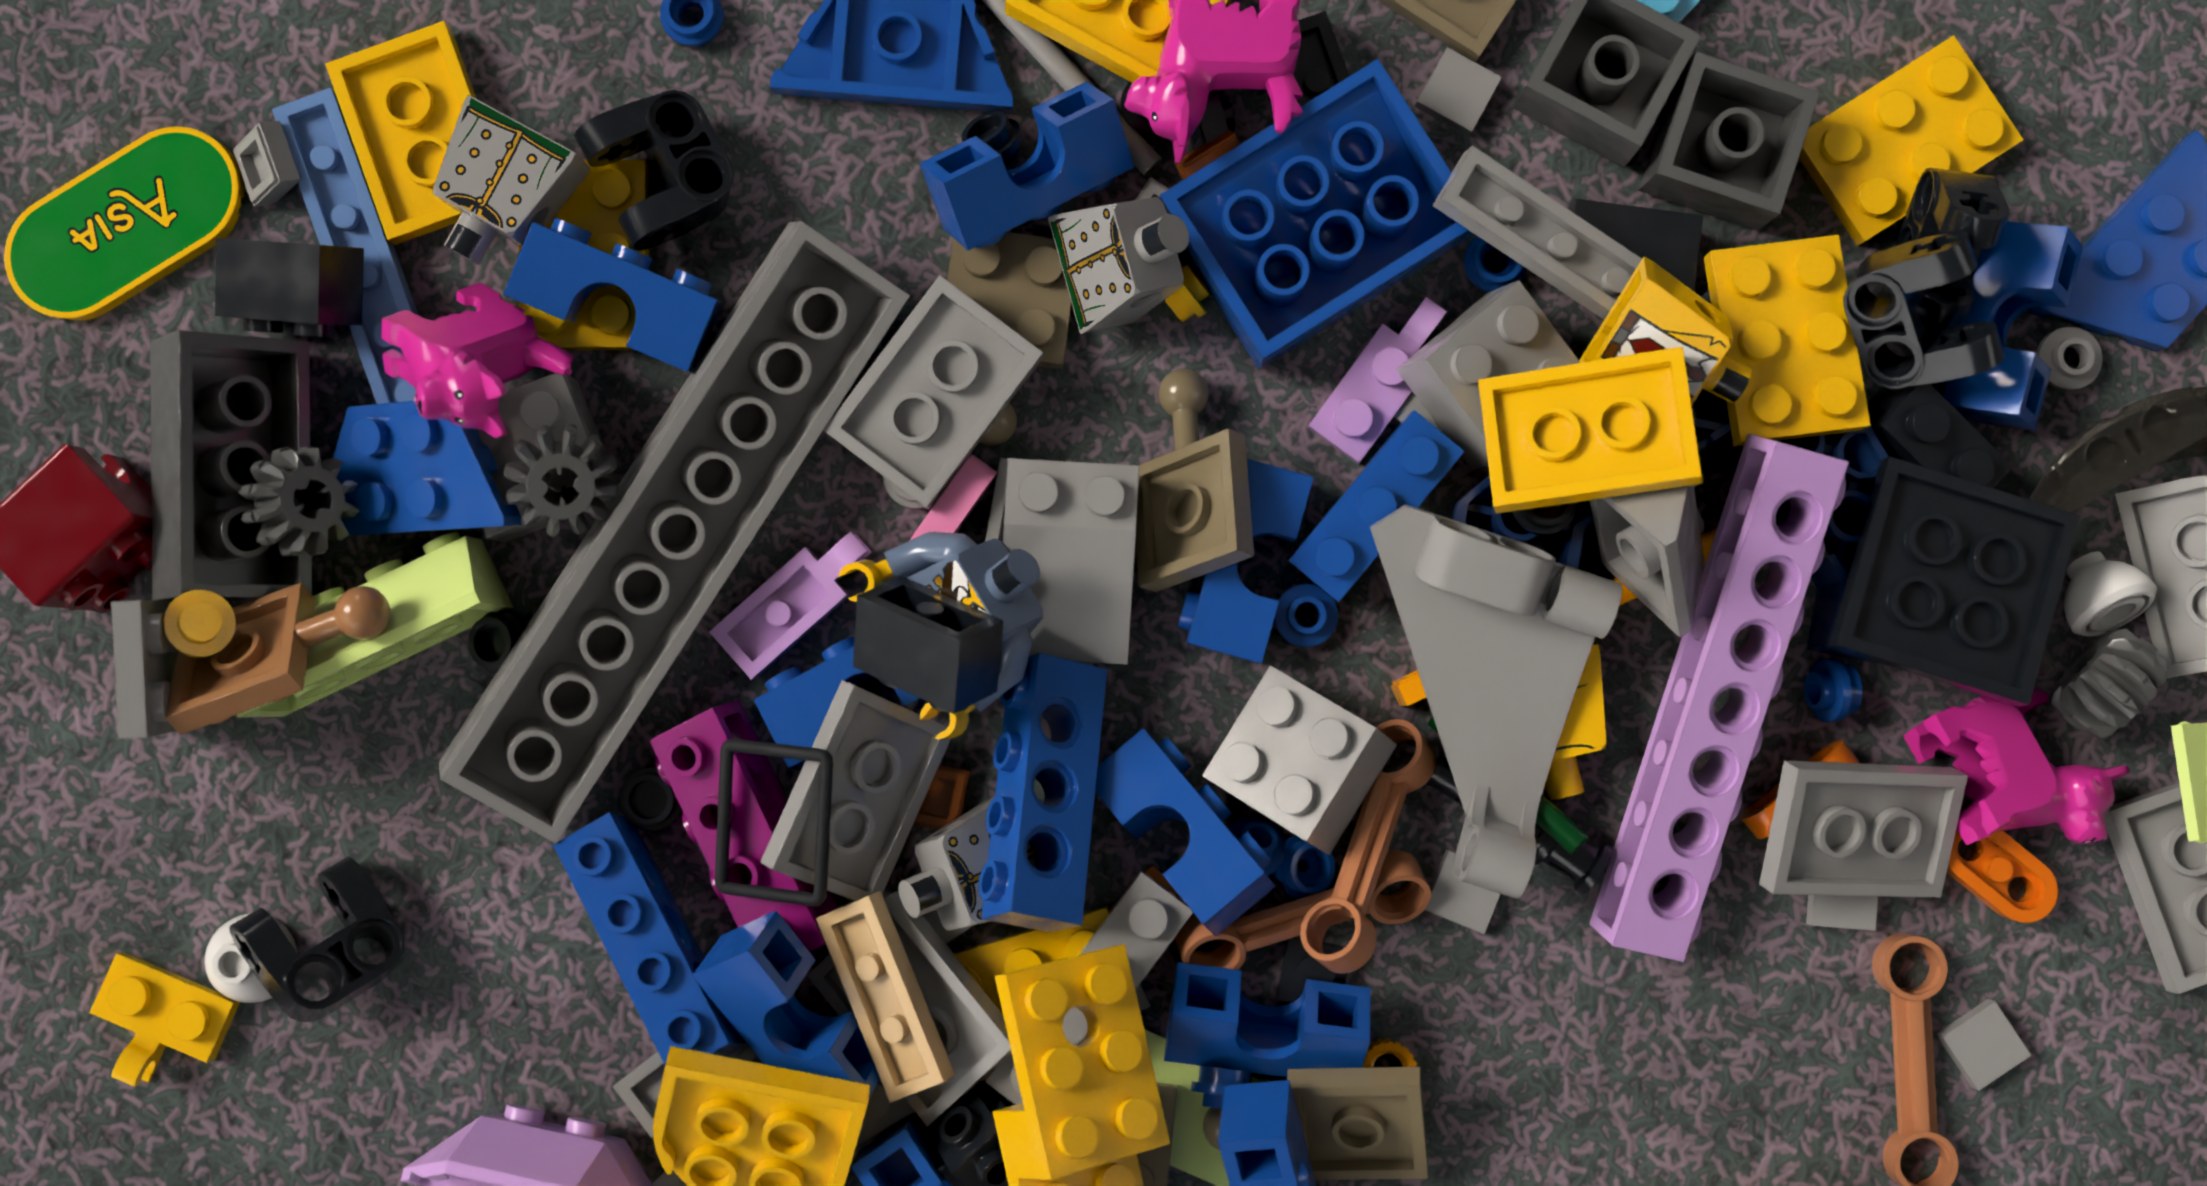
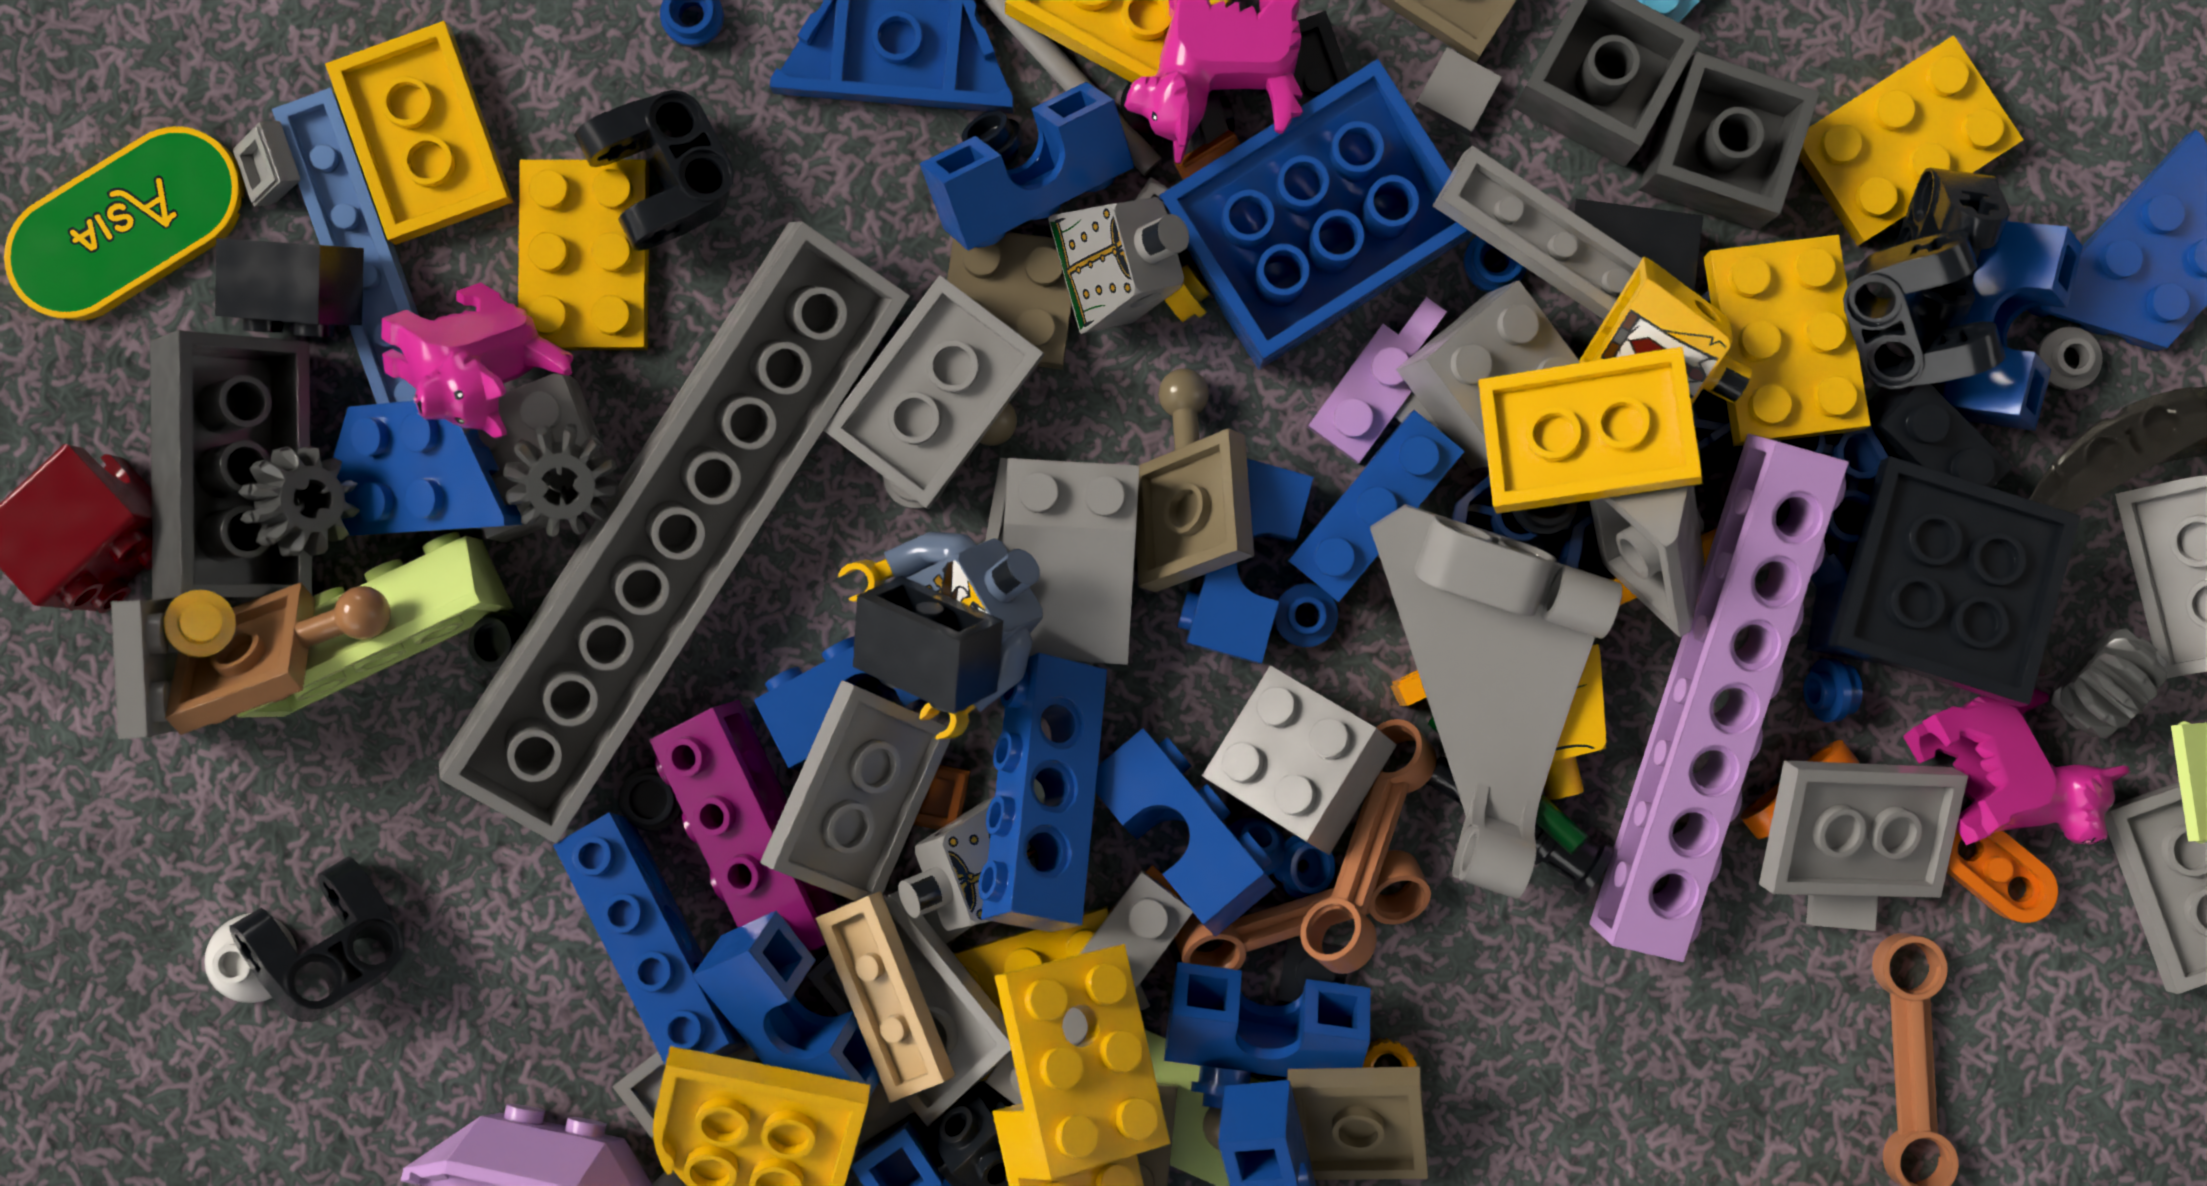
yellow plate [89,952,240,1087] -> none
light grey torso [433,95,591,265] -> none
blue arch [503,217,723,372] -> none
lavender plate [709,532,872,680] -> none
black piece [715,739,833,906] -> none
bright pink beam [909,454,998,541] -> none
light grey tile [1425,850,1500,934] -> none
light grey tile [1936,999,2032,1091] -> none
white brick [2064,551,2157,636] -> none

